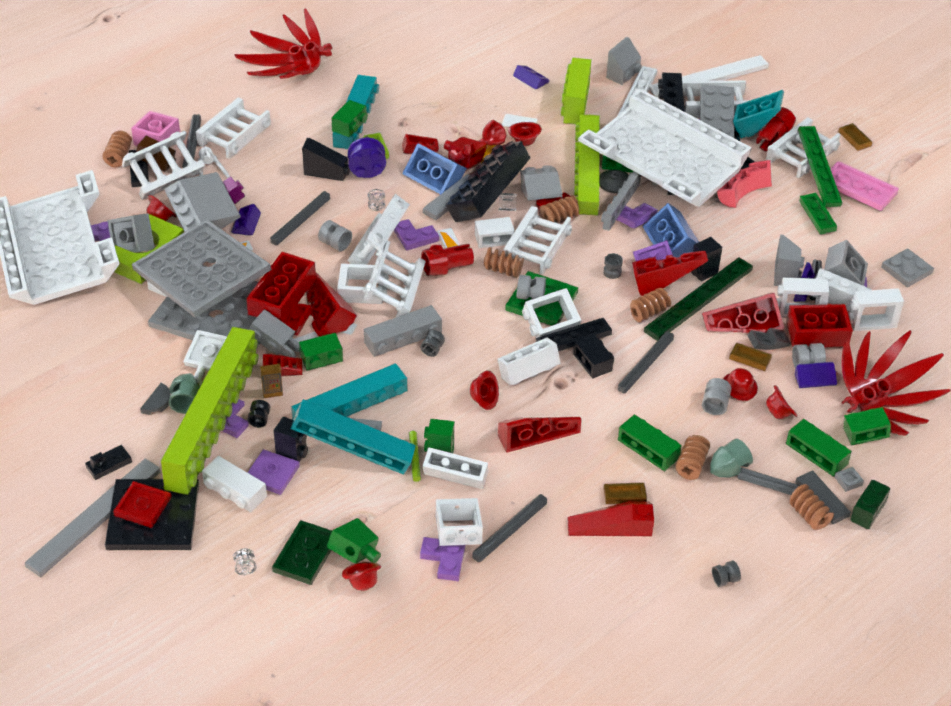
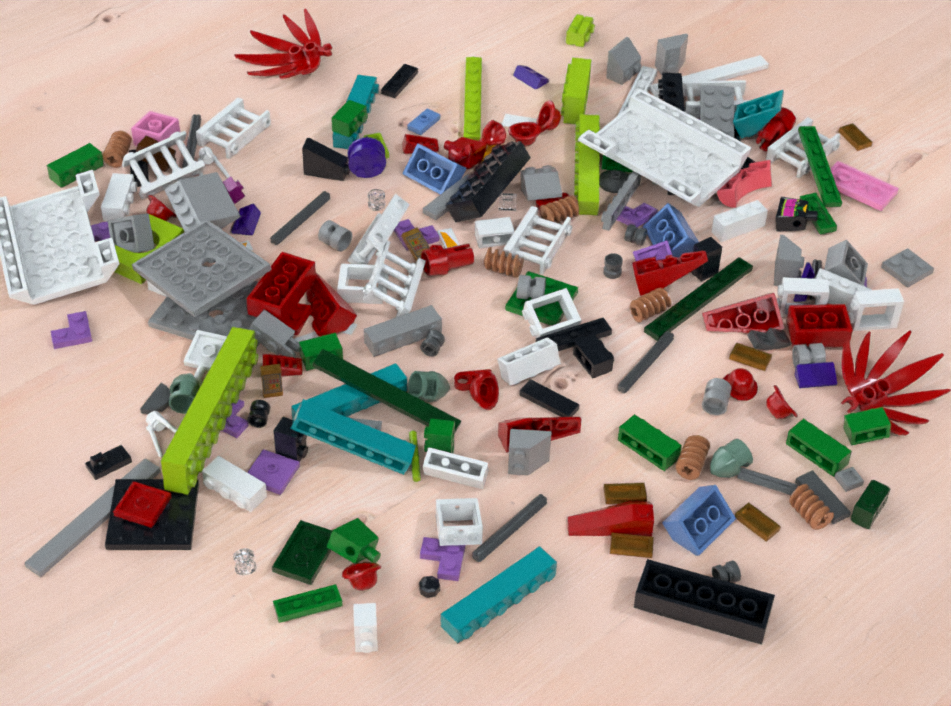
none -> green brick [47,143,104,188]
none -> medium lavender plate [51,311,92,349]
none -> white brick [101,173,137,221]
none -> white plant [146,411,177,457]
none -> green plate [273,584,343,623]
none -> dark green tile [313,349,461,434]
none -> white brick [353,603,378,653]
none -> black tile [381,64,418,98]
none -> pearl gold tile [401,227,430,261]
none -> medium blue plate [407,108,440,135]
none -> sand green helmet [408,371,450,402]
none -> black tile [419,576,440,598]
none -> teal brick [441,546,557,644]
none -> red piece [454,369,492,391]
none -> lime plate [464,57,482,141]
none -> light grey slope [508,429,551,475]
none -> black tile [519,379,580,417]
none -> red hat [536,100,561,132]
none -> lime brick [566,14,595,47]
none -> pearl gold tile [610,533,654,558]
none -> dark grey wheel [624,224,648,246]
none -> black brick [634,559,775,645]
none -> light grey slope [655,34,688,75]
none -> medium blue slope [662,485,736,556]
none -> white brick [711,200,768,242]
none -> pearl gold tile [735,502,781,542]
none -> black torso [776,197,818,231]

